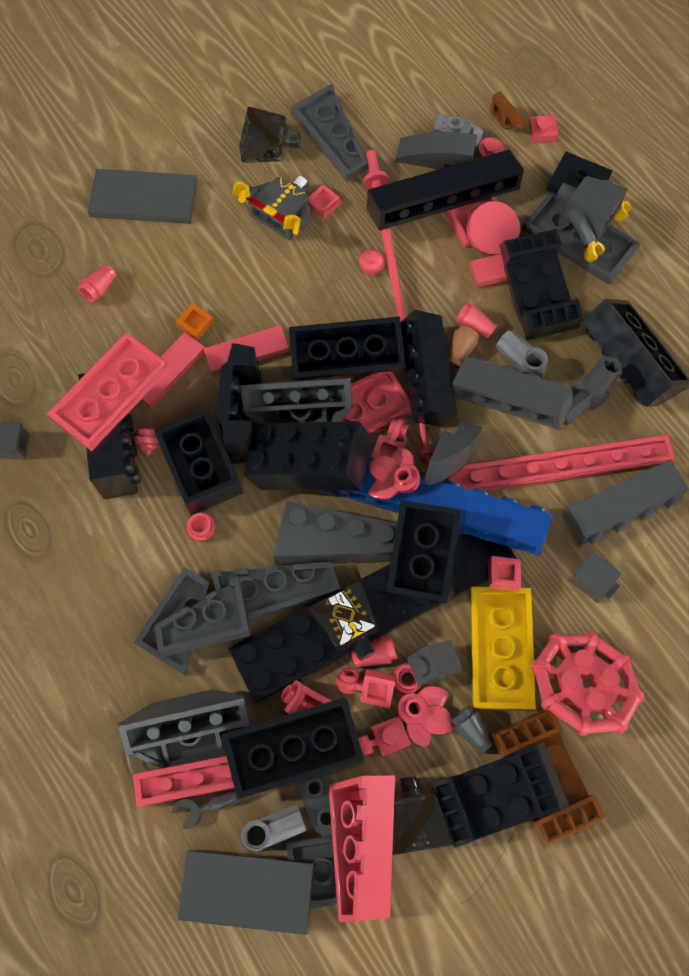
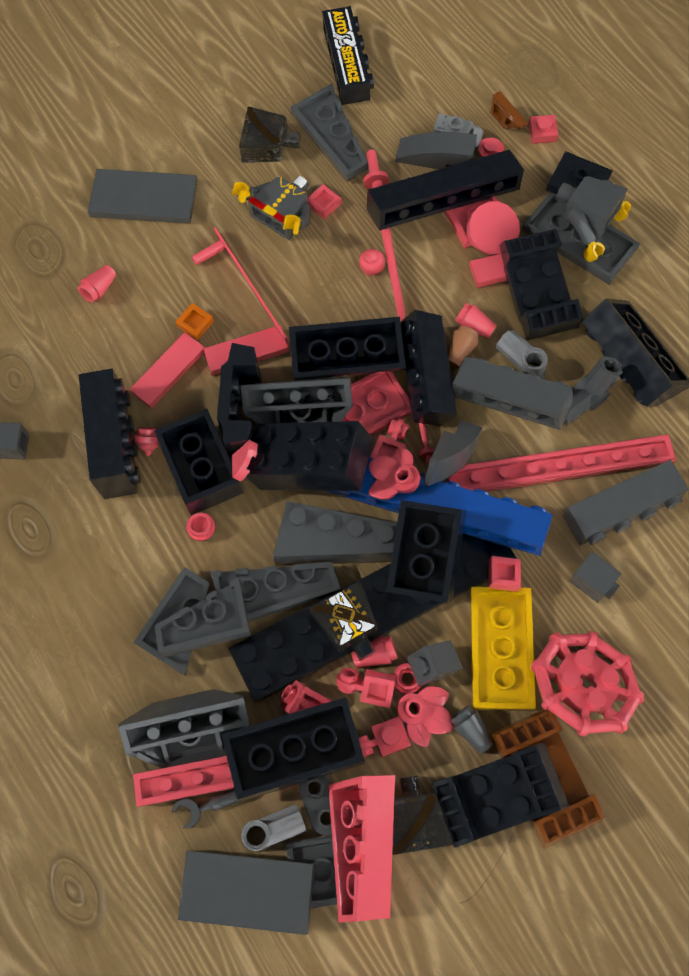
coral tile [47,332,170,452] -> none
none -> coral piece [192,227,289,345]
none -> coral tile [232,440,258,481]
none -> black brick [322,6,374,105]

